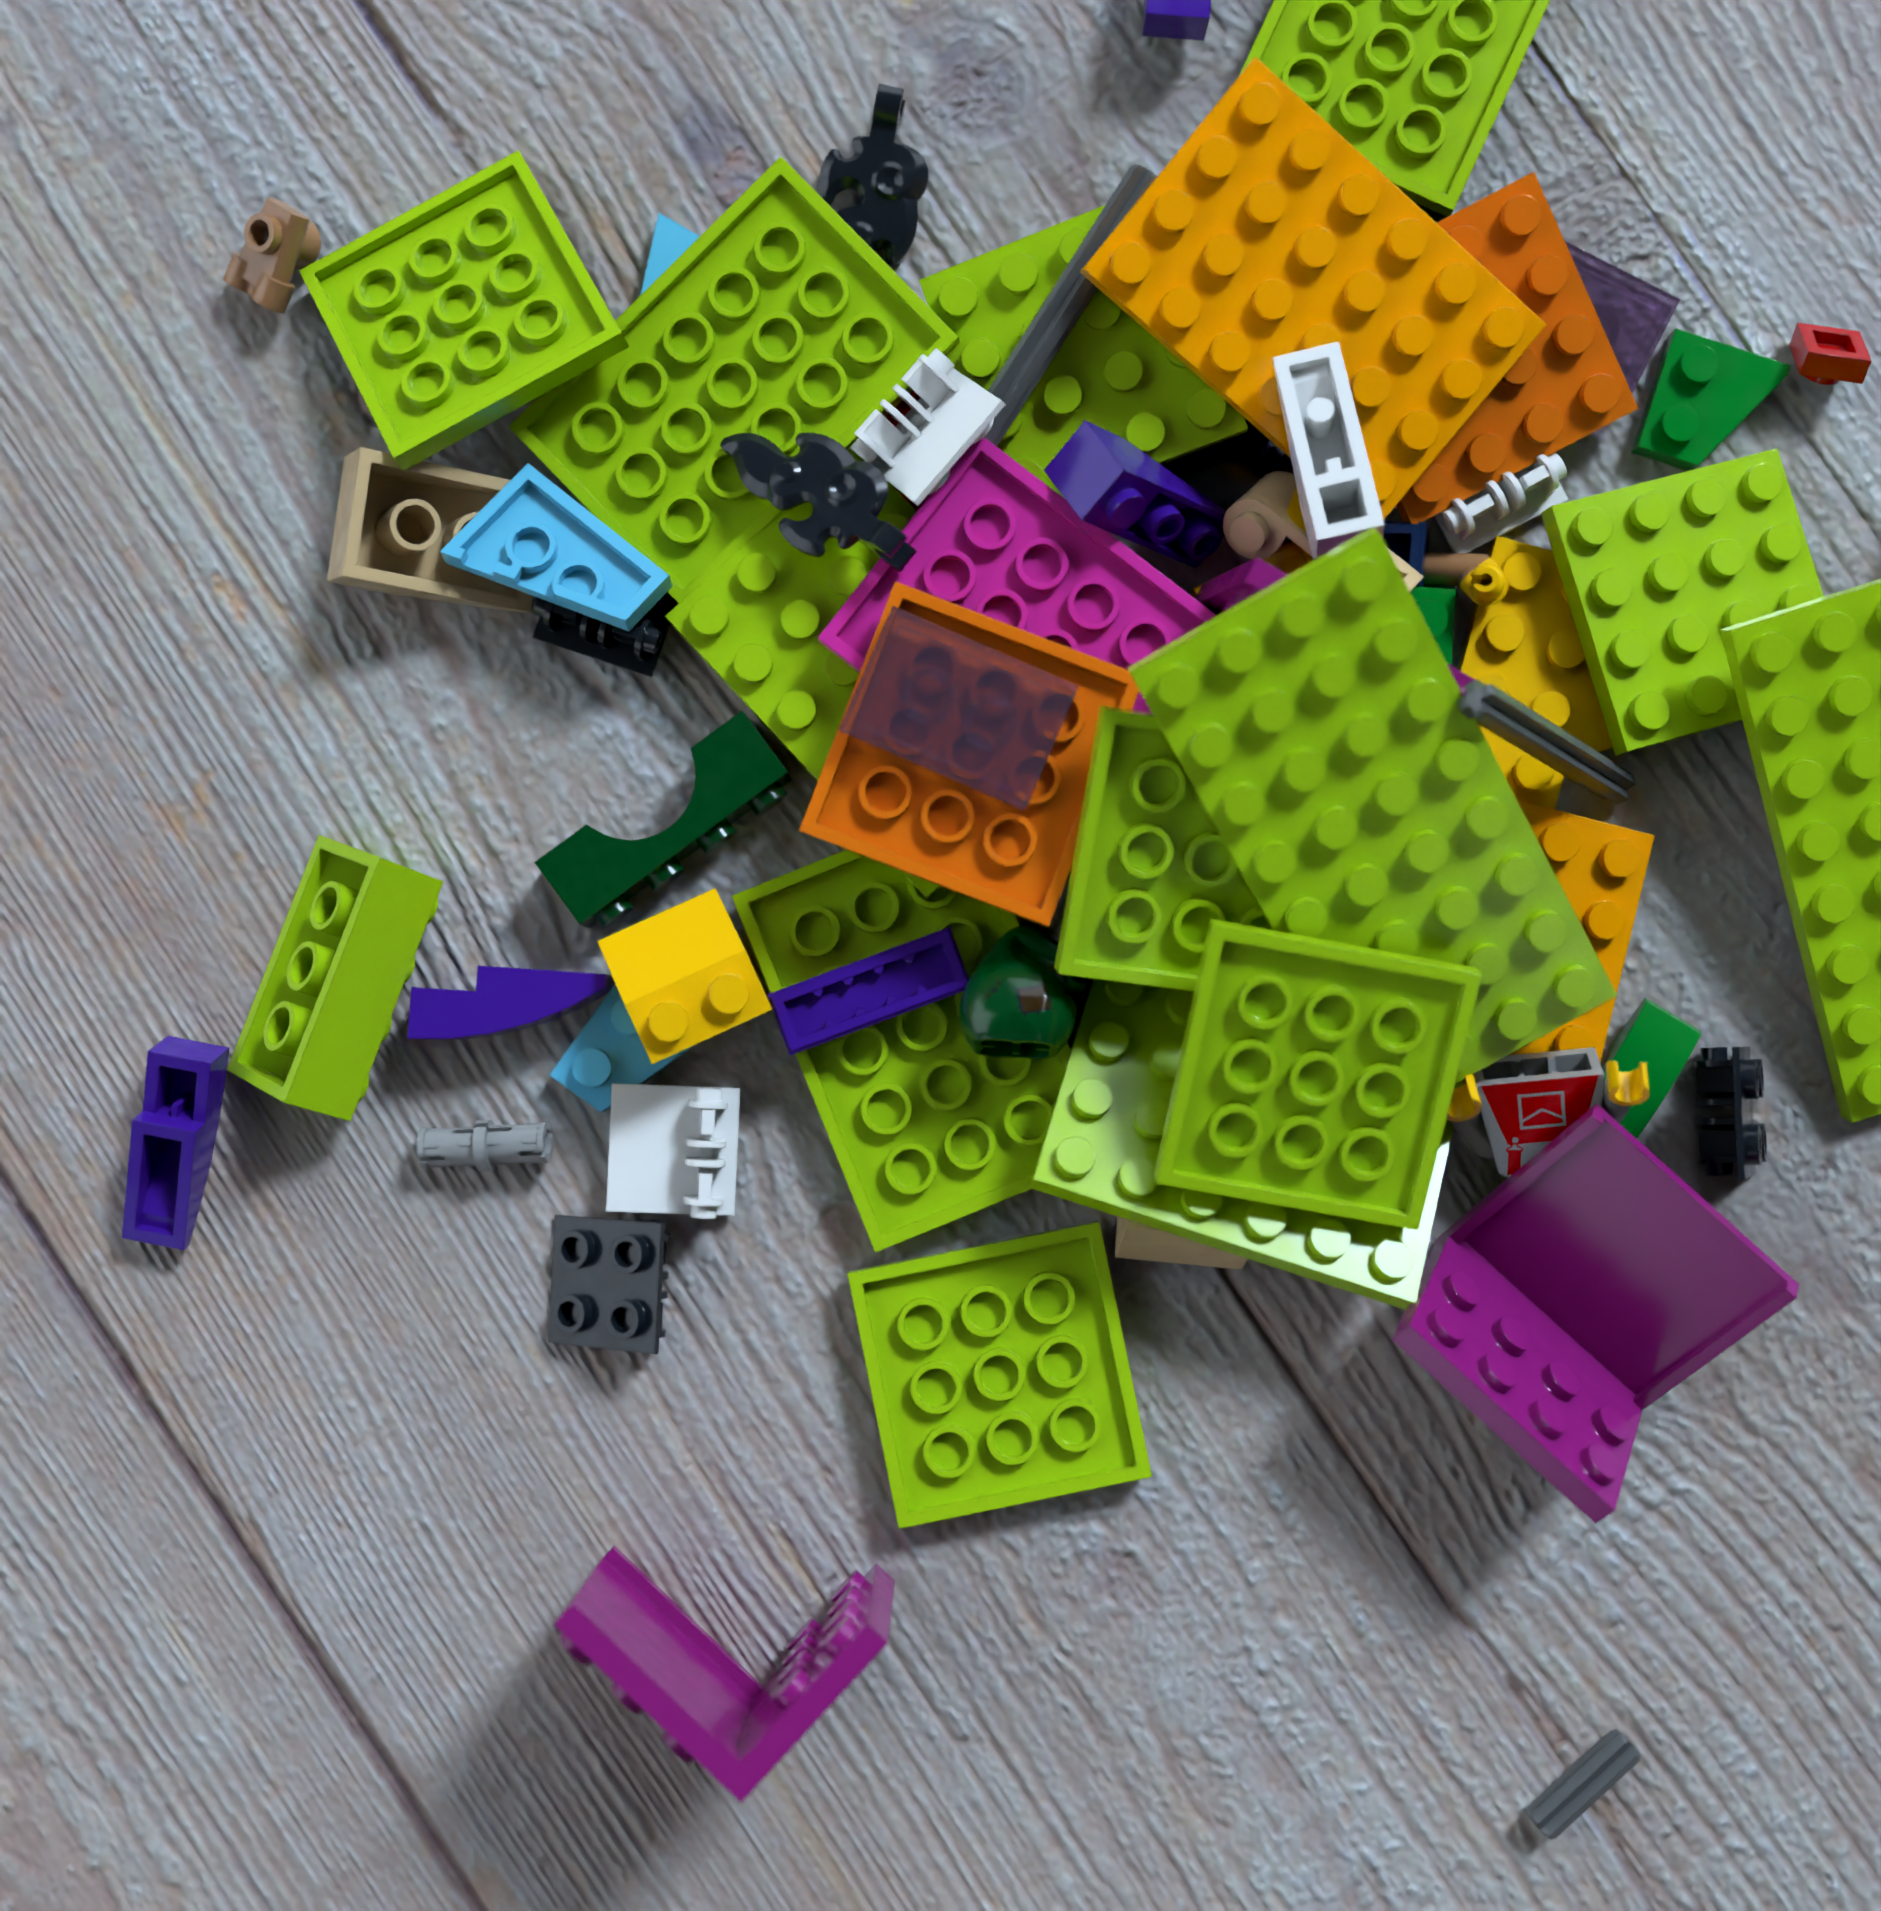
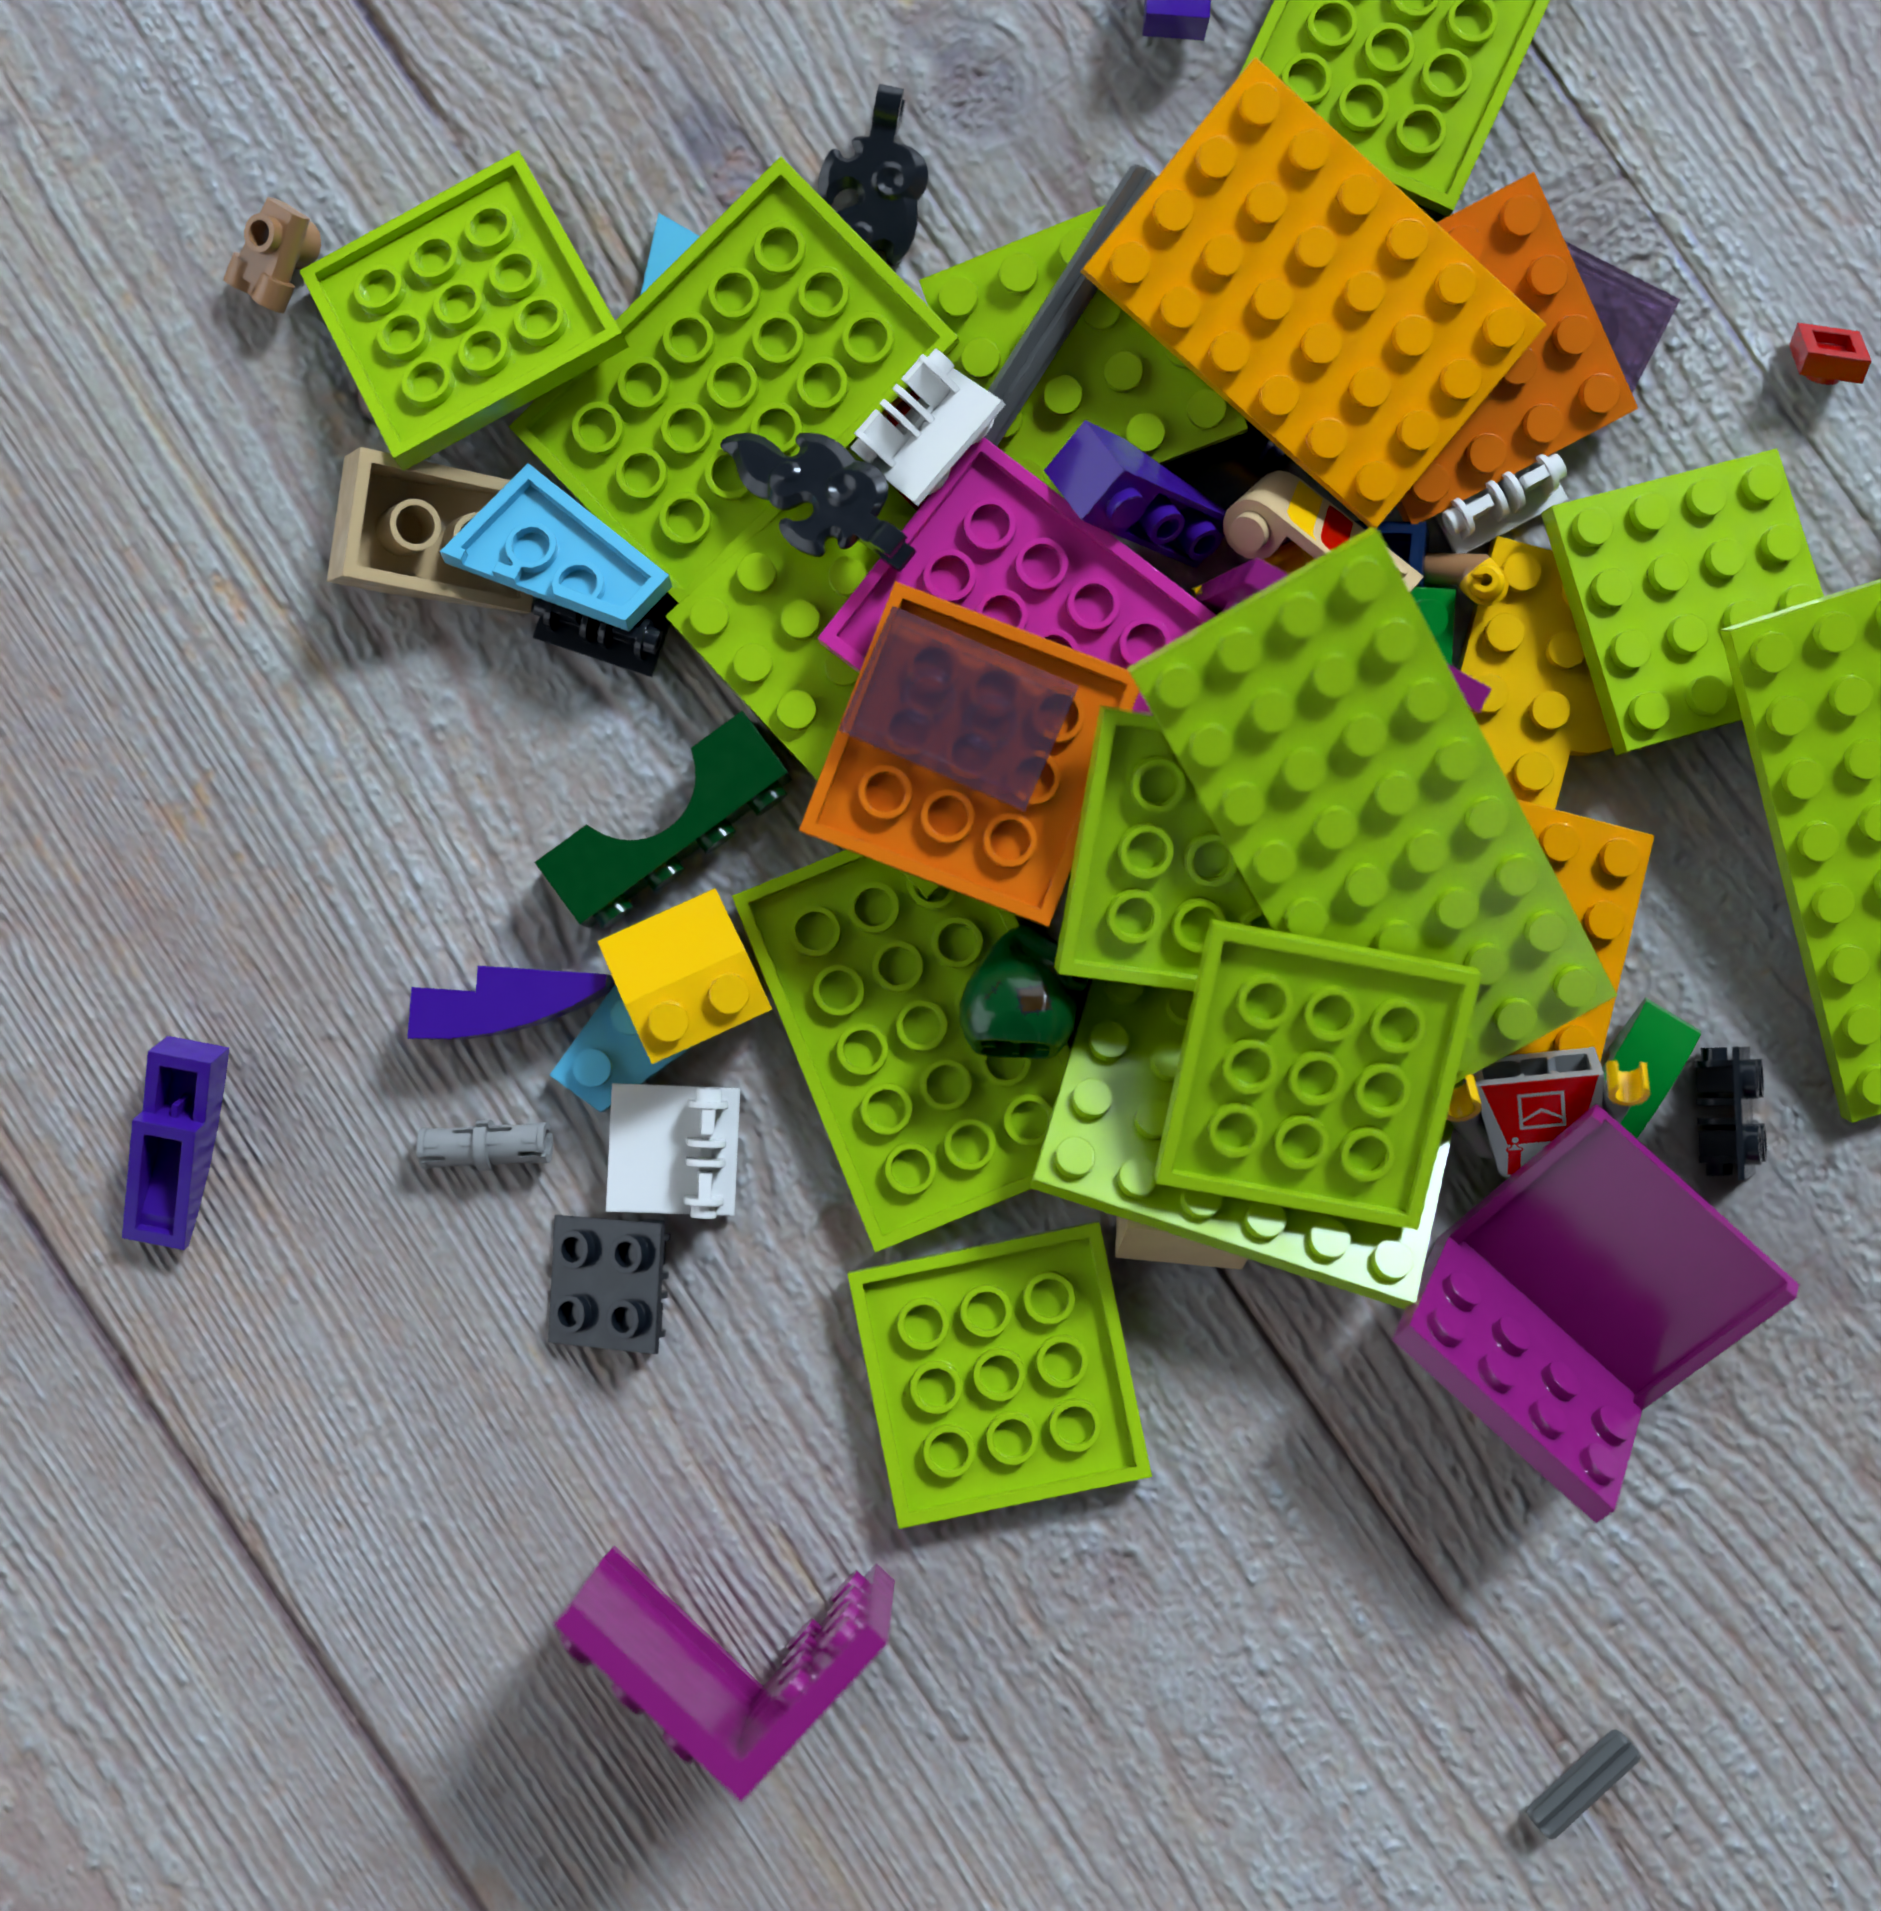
lime slope [227,835,444,1121] -> none
dark purple plate [767,927,969,1056] -> none
white slope [1273,342,1385,561] -> none
dark grey axle [1458,680,1635,804] -> none
green wing [1631,328,1791,471] -> none

